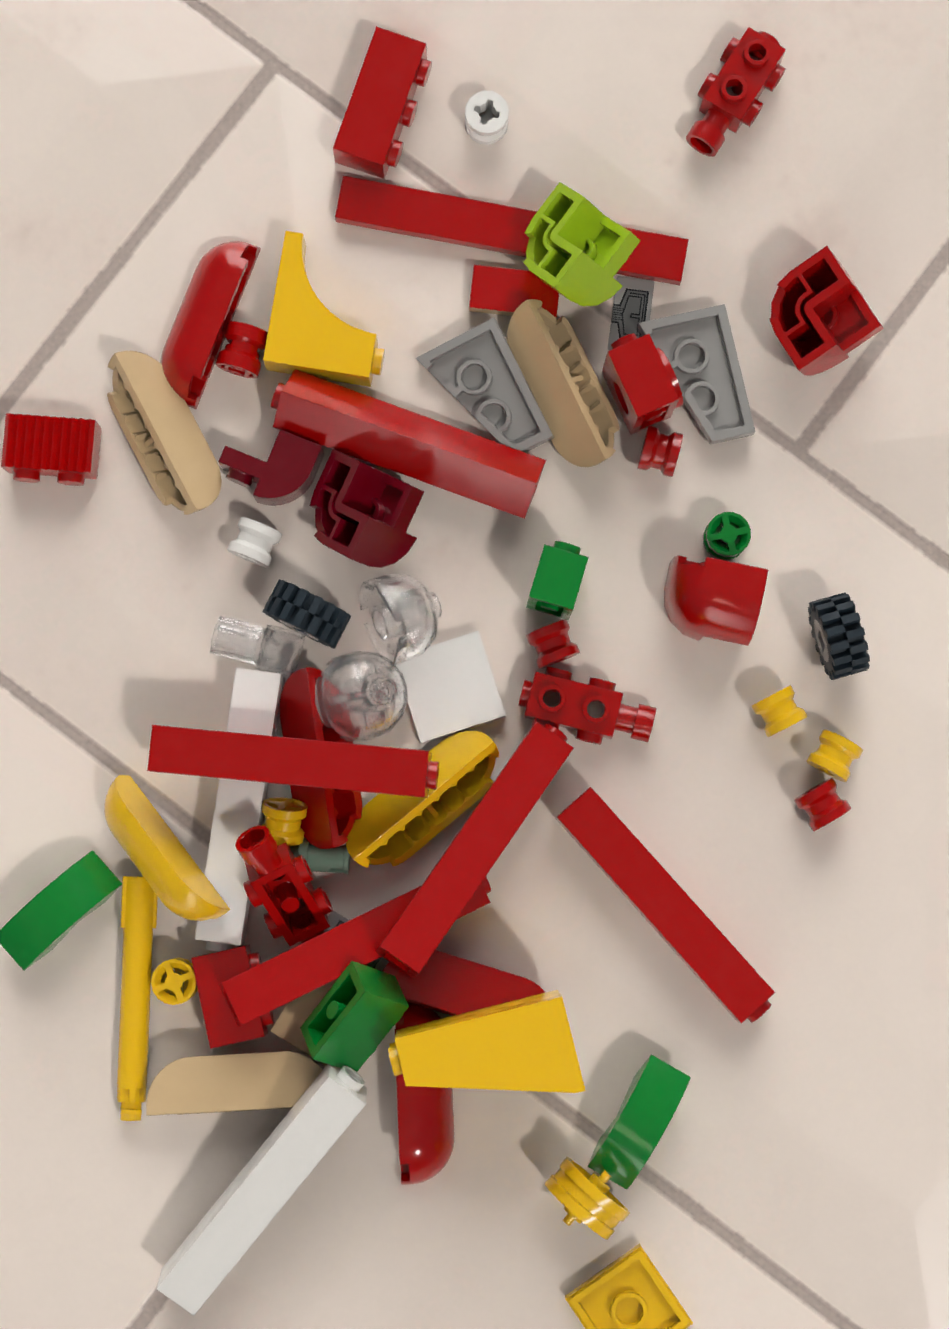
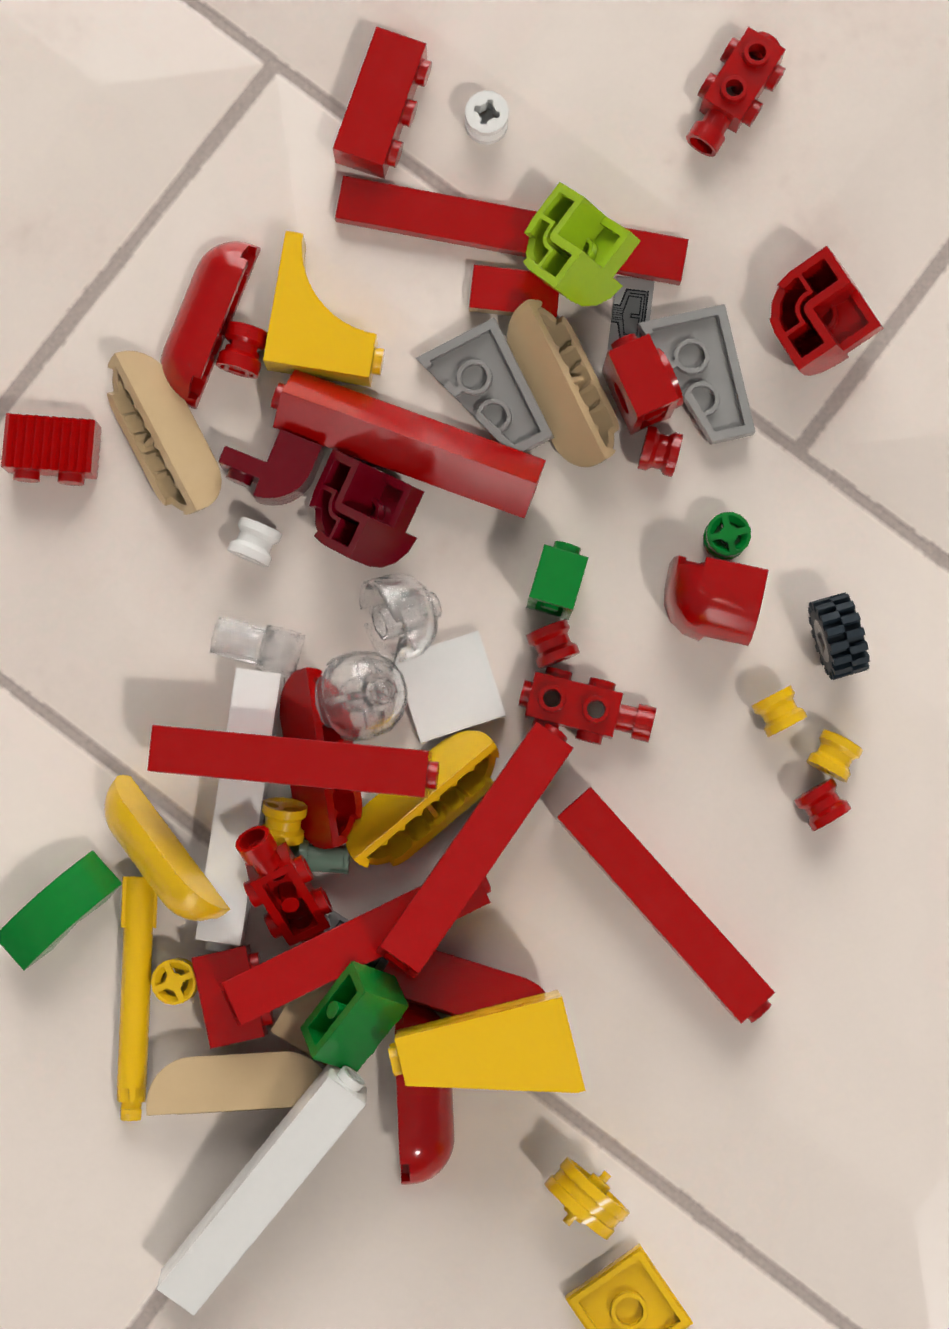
black wheel [262,579,351,649] -> none
green brick [587,1054,691,1190] -> none

